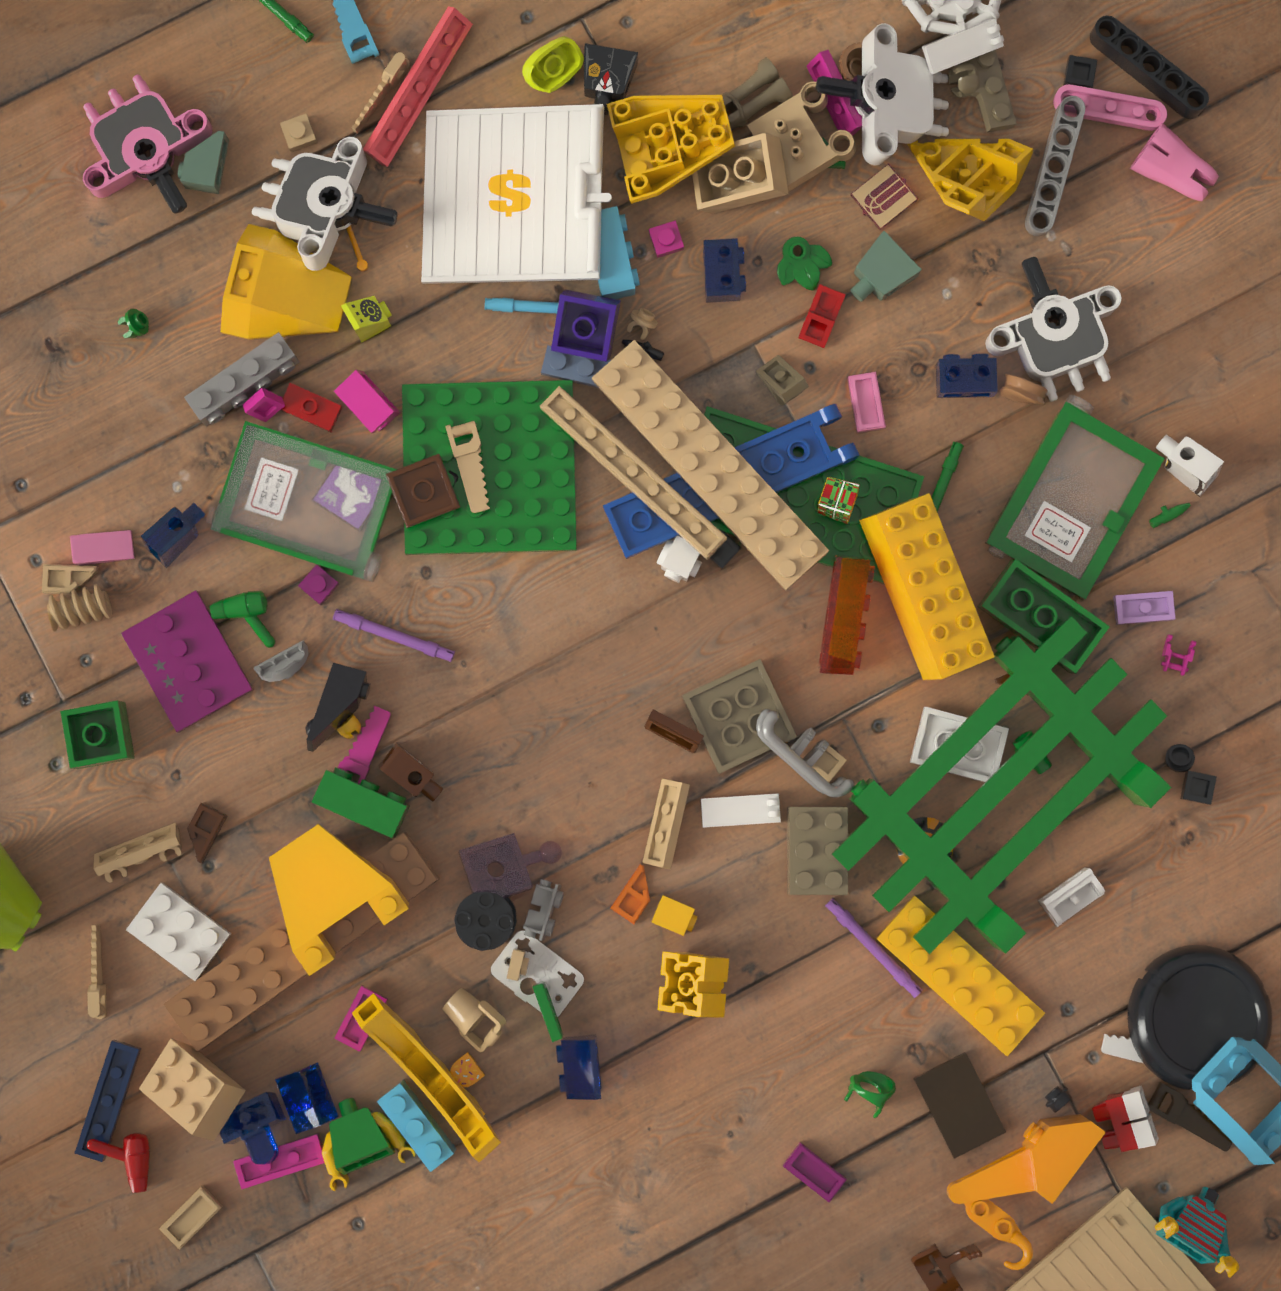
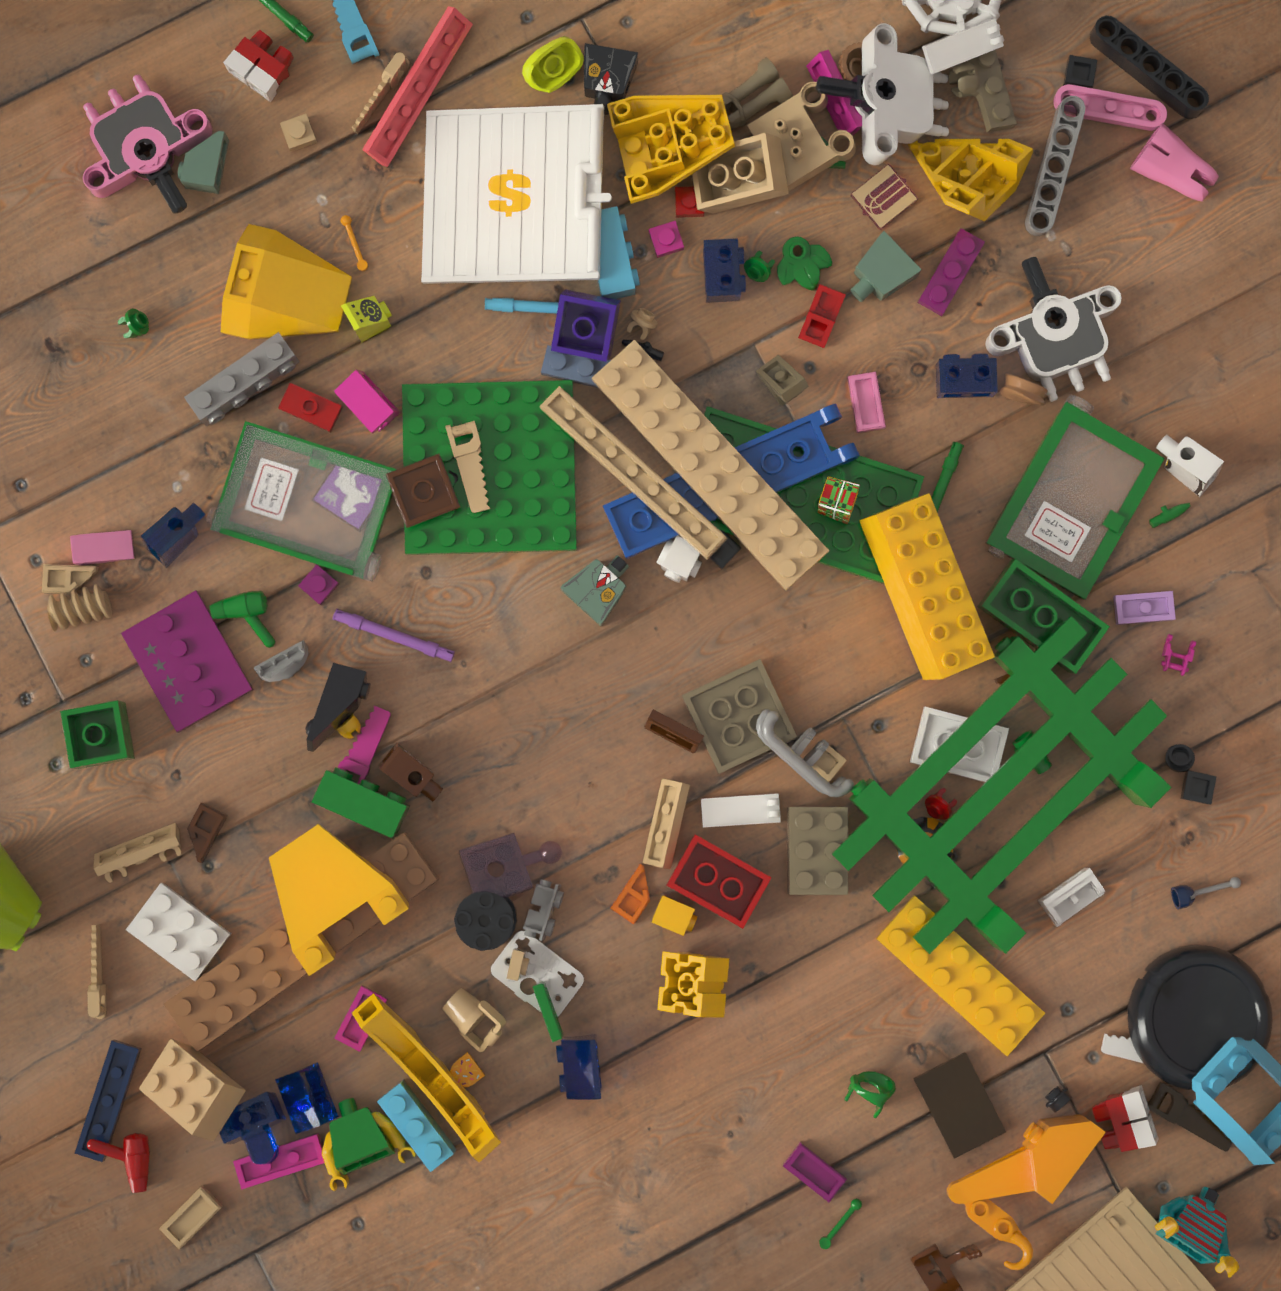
dark pink plate [243,388,285,423] -> none
piece [252,137,398,271] -> none
clear red slope [818,554,875,675] -> none
medium lavender piece [825,897,923,998] -> none
none -> hips [223,30,294,102]
none -> sand green torso [560,555,629,626]
none -> red brick [666,834,771,929]
none -> red plate [675,186,704,218]
none -> green plate [744,251,775,282]
none -> green hinge [819,1198,862,1249]
none -> magenta plate [917,228,985,316]
none -> red plate [925,788,957,820]
none -> hinge [1171,877,1241,910]

